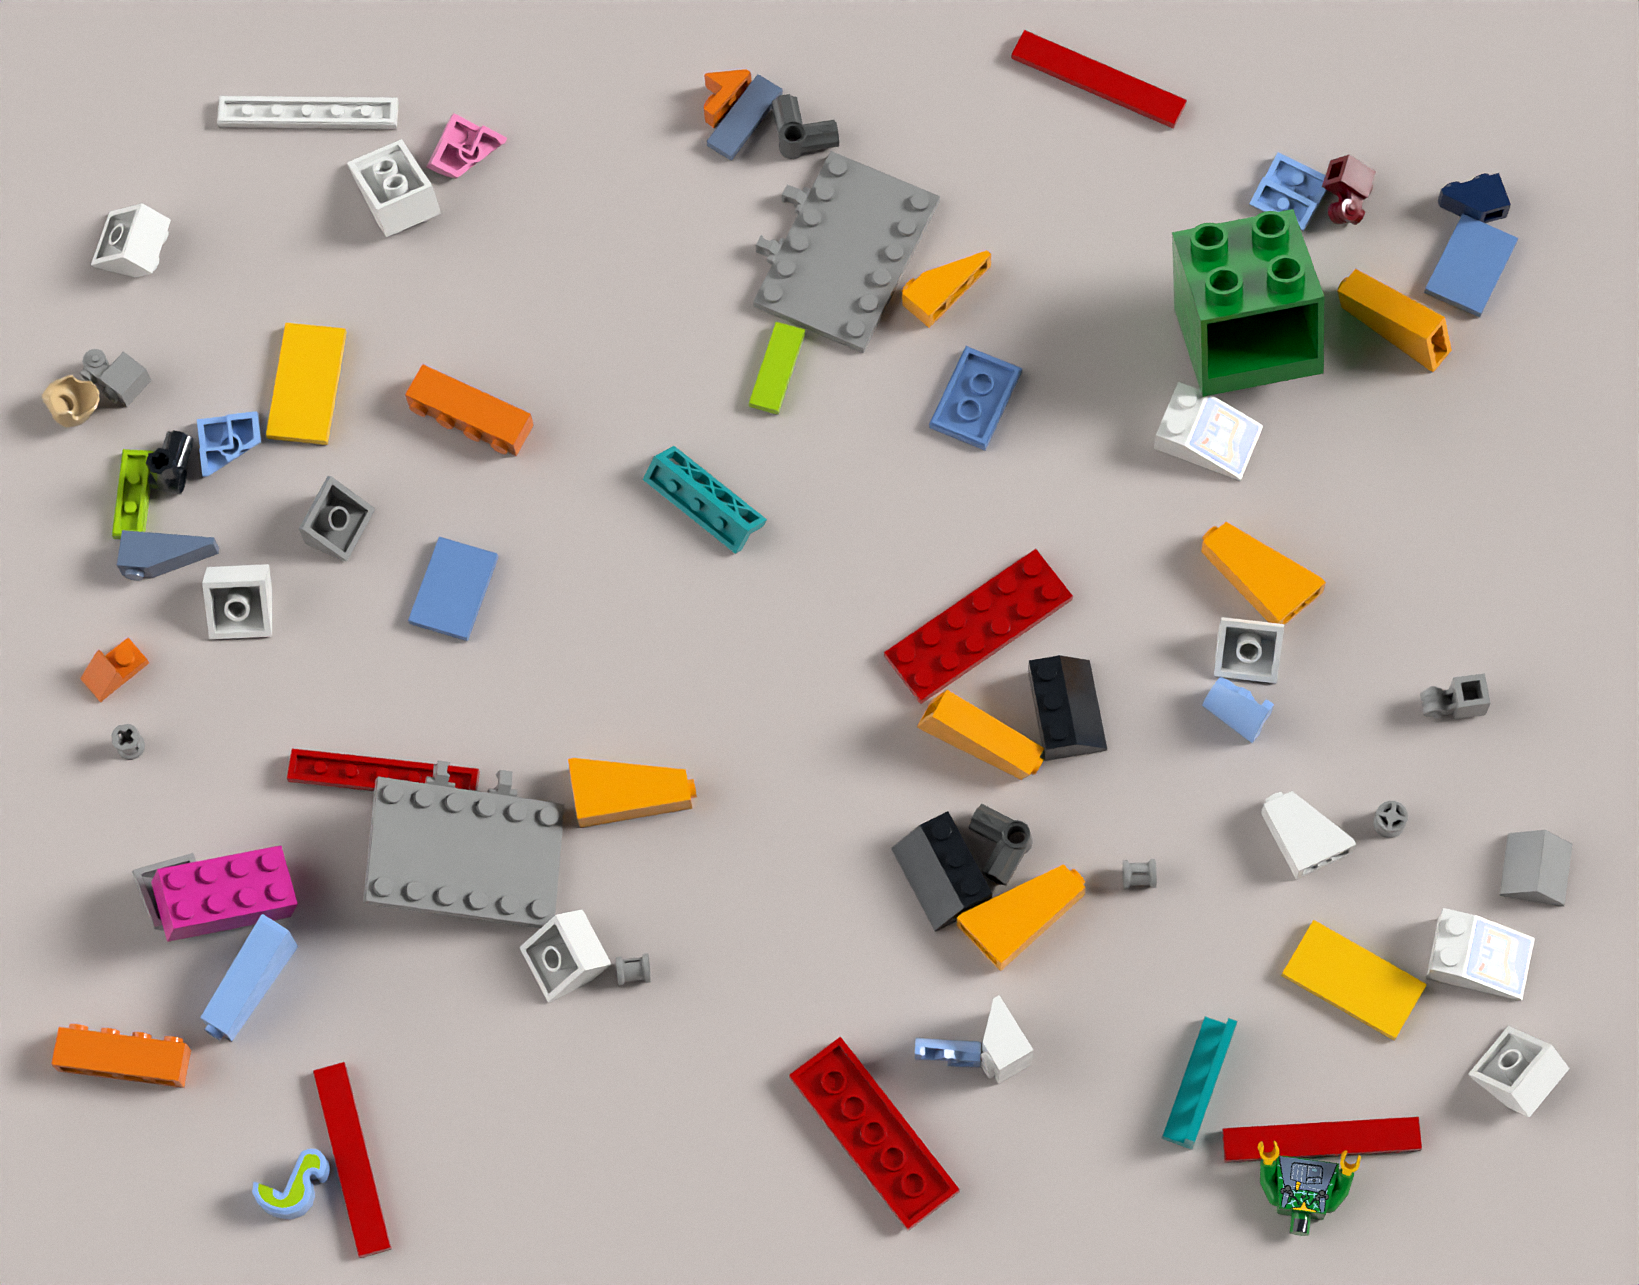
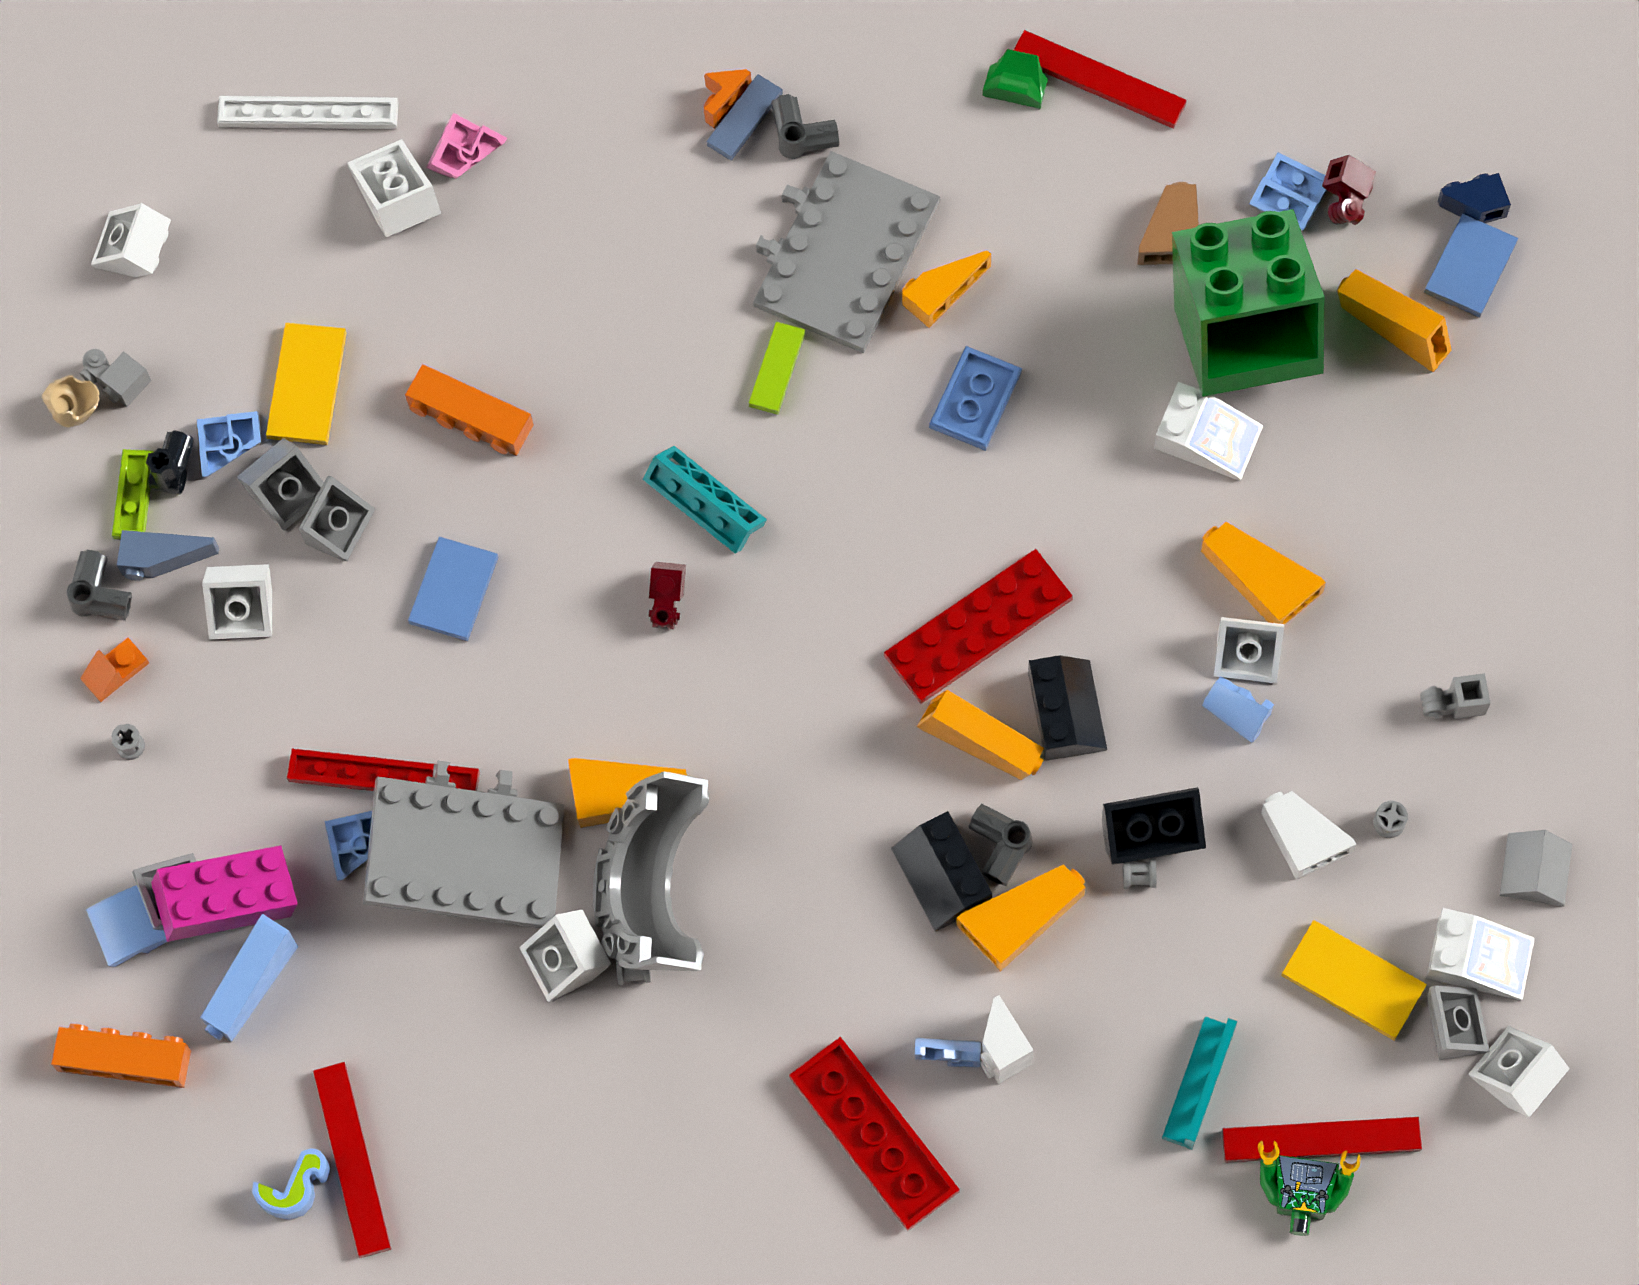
none -> dark grey piece [67,549,132,620]
none -> light blue slope [86,885,167,967]
none -> light grey slope [237,438,324,531]
none -> light blue slope [324,811,372,881]
none -> light grey windscreen [593,771,709,971]
none -> dark red brick [648,562,686,629]
none -> green slope [982,49,1048,109]
none -> black slope [1102,787,1206,865]
none -> medium nougat slope [1137,182,1199,265]
none -> light grey slope [1427,985,1490,1060]

